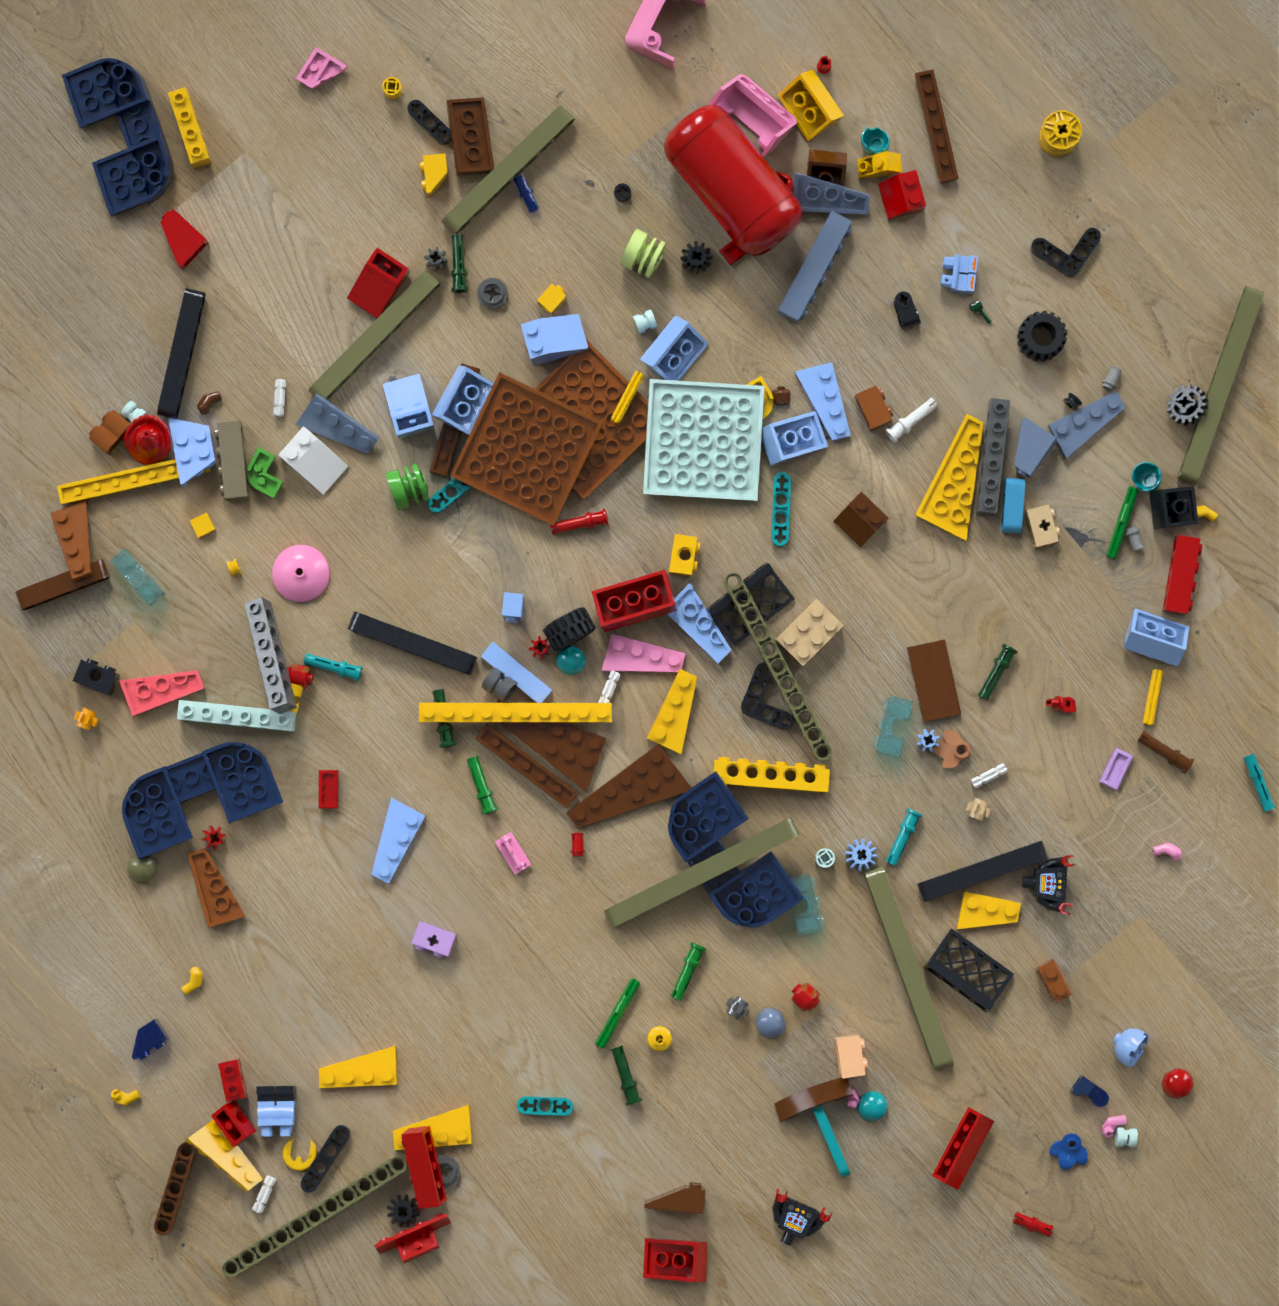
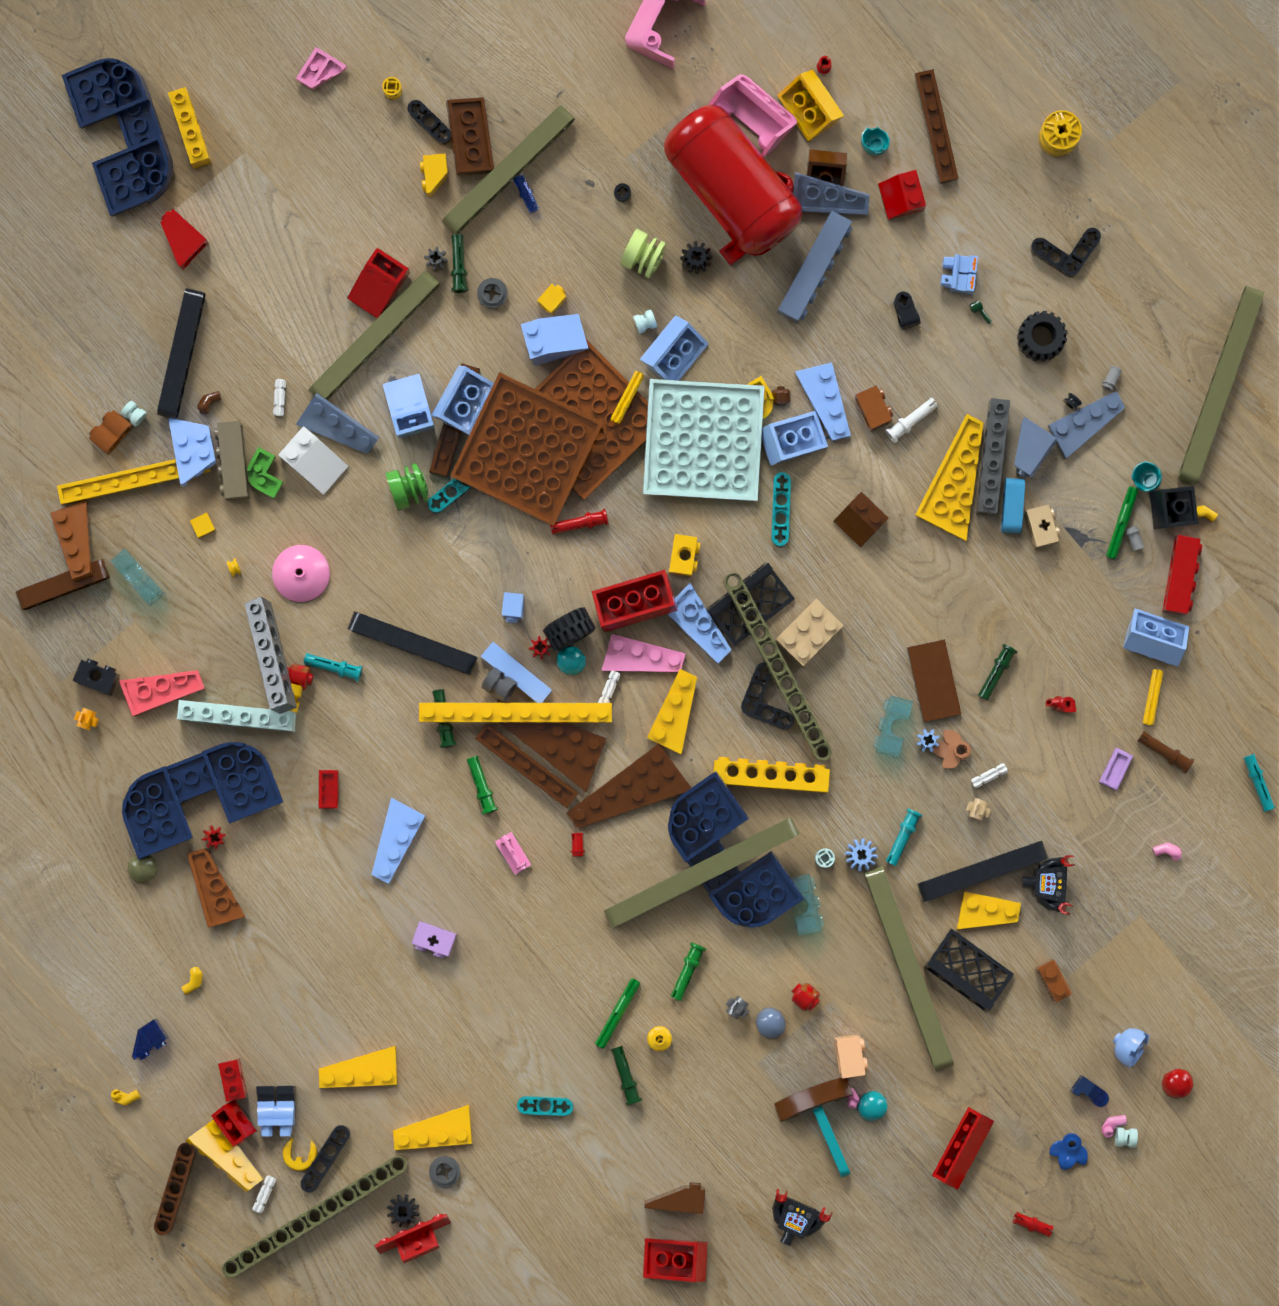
red piece [123,414,172,465] -> none
red brick [401,1126,447,1209] -> none
yellow slope [857,151,902,178] -> none
gear [1166,384,1209,426] -> none

